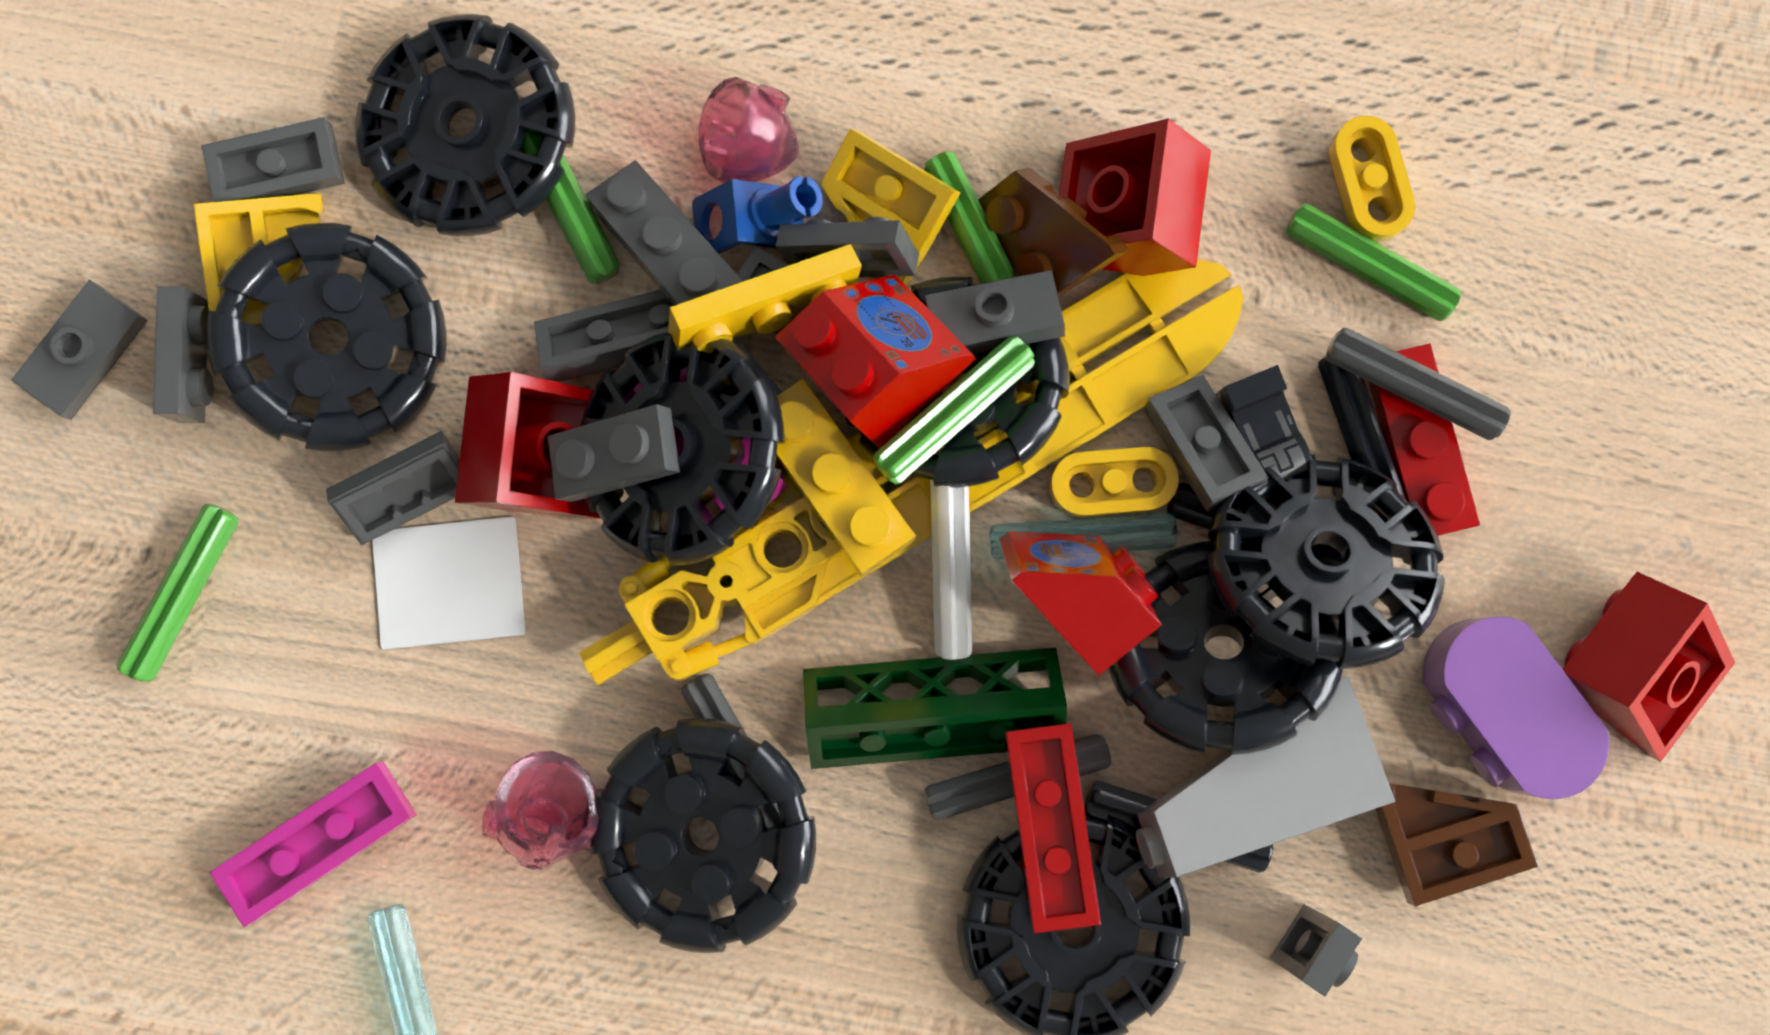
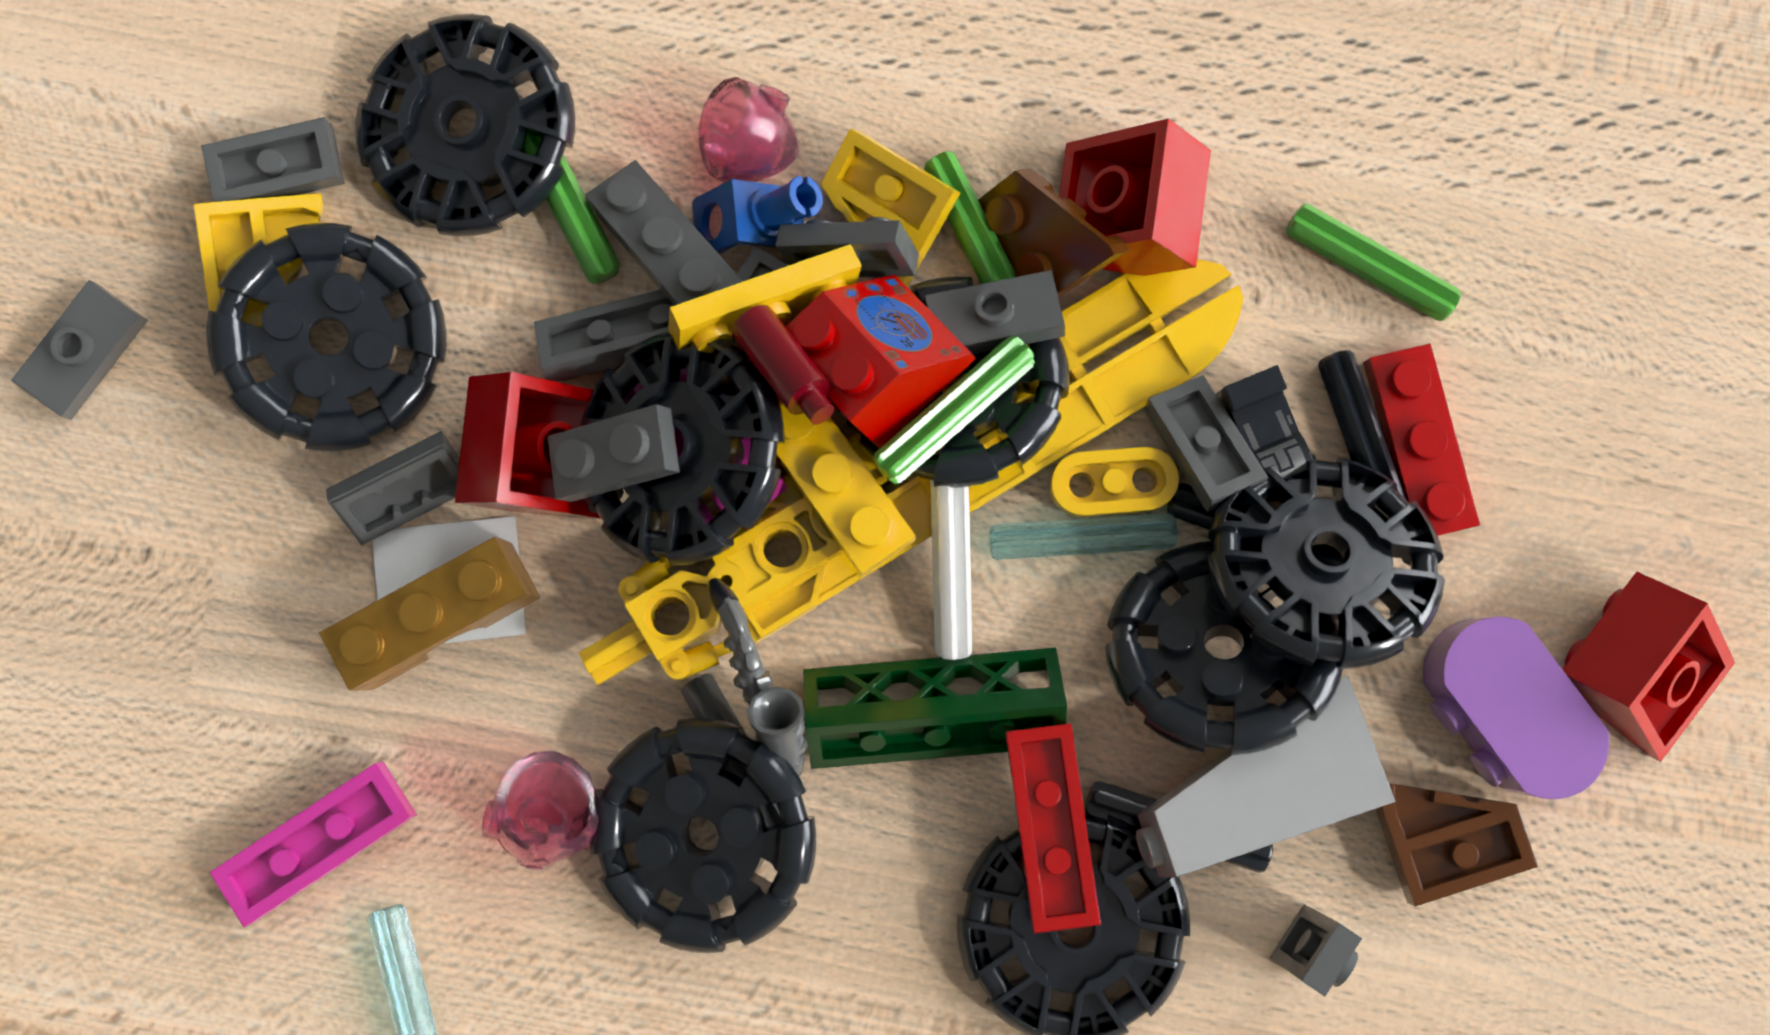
bright green axle [117,504,238,682] -> none
dark grey plate [153,286,213,423] -> none
dark grey axle [925,734,1112,820] -> none
red slope [999,531,1162,676] -> none
dark grey axle [1326,328,1511,440] -> none
yellow plate [1329,115,1416,242] -> none
none -> pearl gold arch [319,537,541,691]
none -> dark grey piece [709,578,807,776]
none -> dark red cylinder [731,305,834,425]

